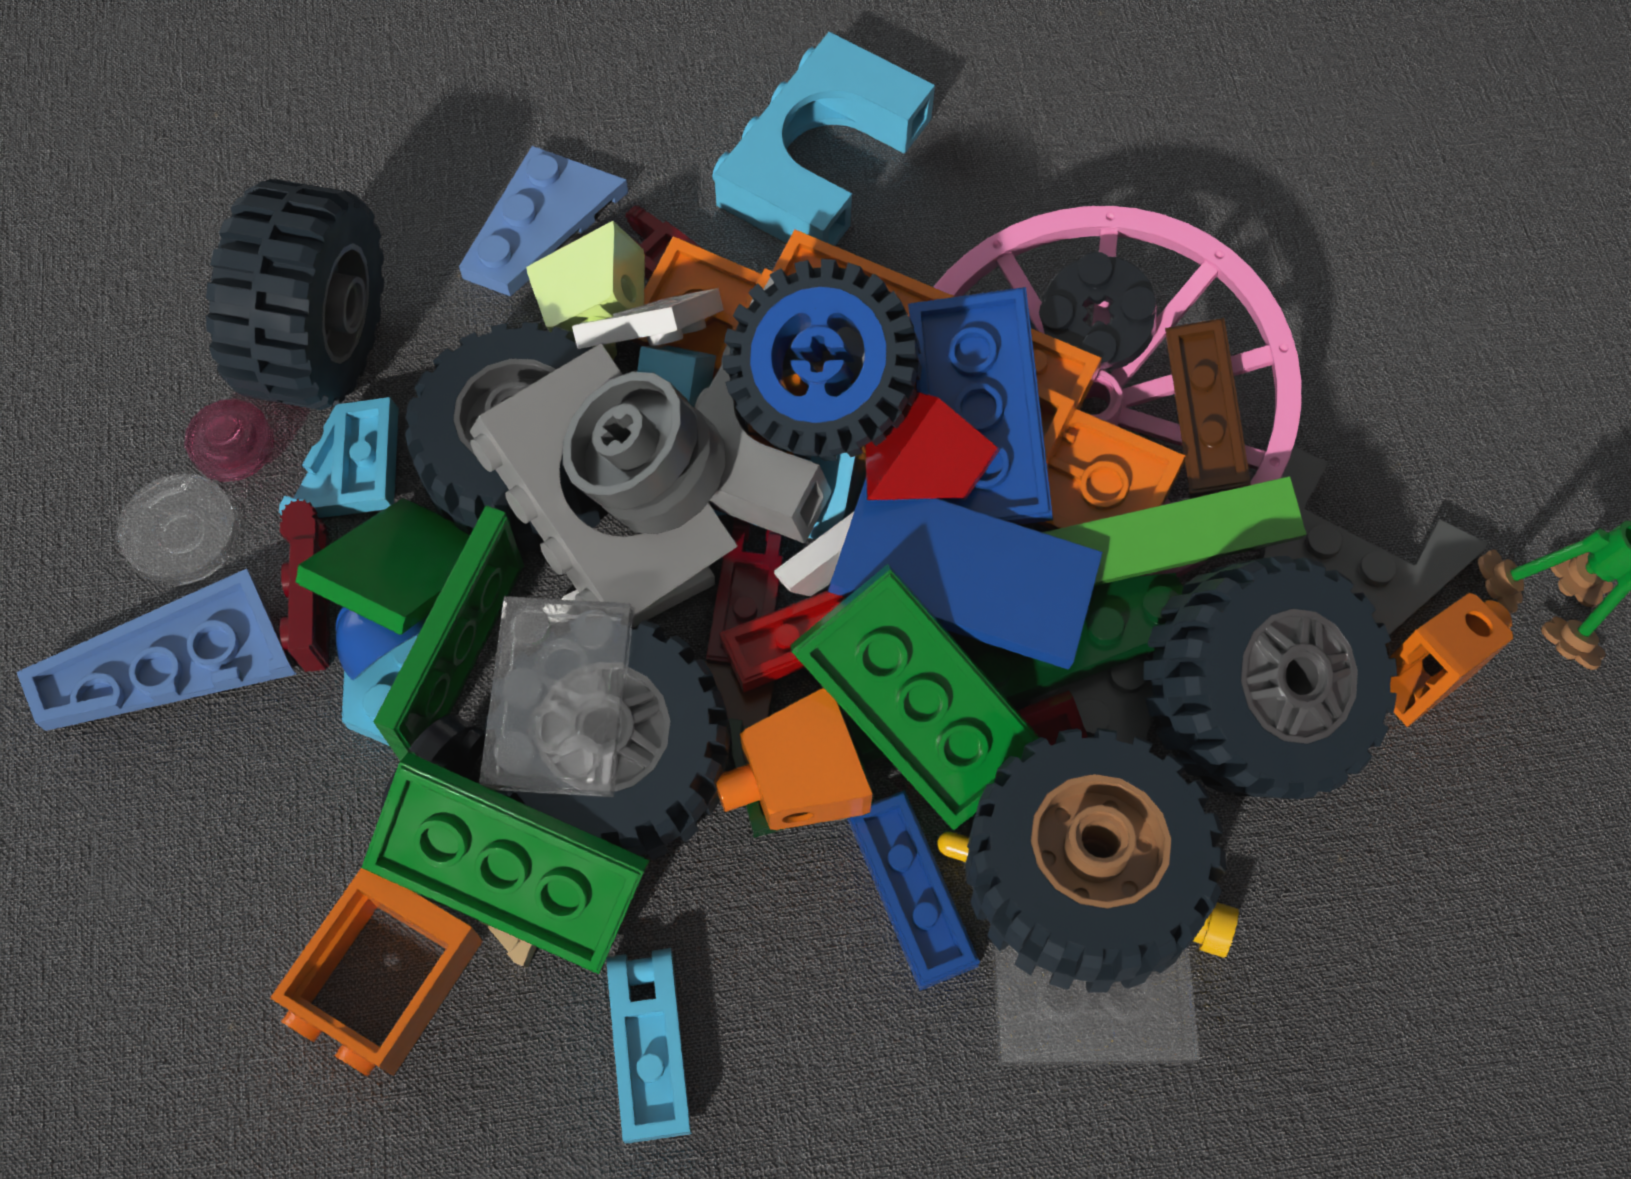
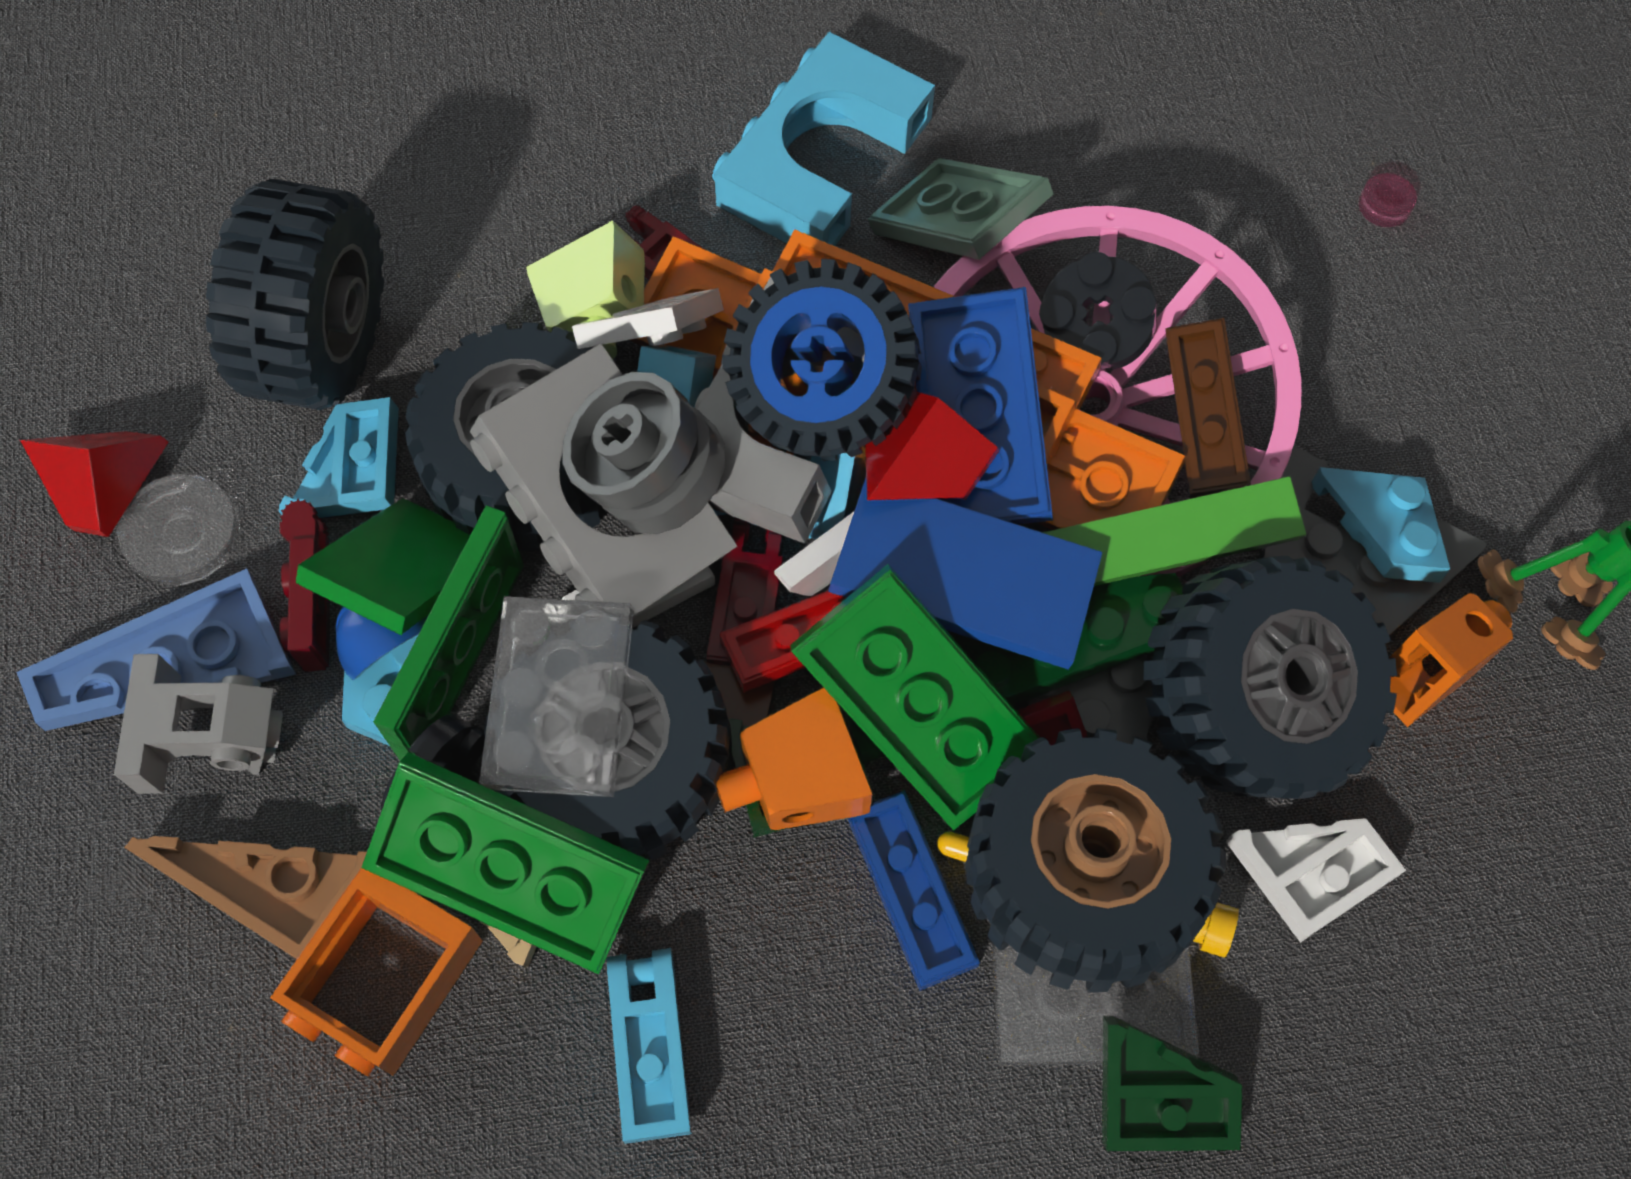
clear pink plate [184,399,274,482] -> none
medium blue wing [459,146,628,297] -> none
none -> red slope [20,431,169,537]
none -> light grey tile [114,654,283,794]
none -> medium nougat wing [124,836,367,960]
none -> sand green tile [868,158,1054,260]
none -> dark green wing [1102,1016,1242,1151]
none -> white wing [1226,818,1406,943]
none -> medium azure wing [1312,467,1450,583]
none -> clear pink tile [1358,173,1417,227]

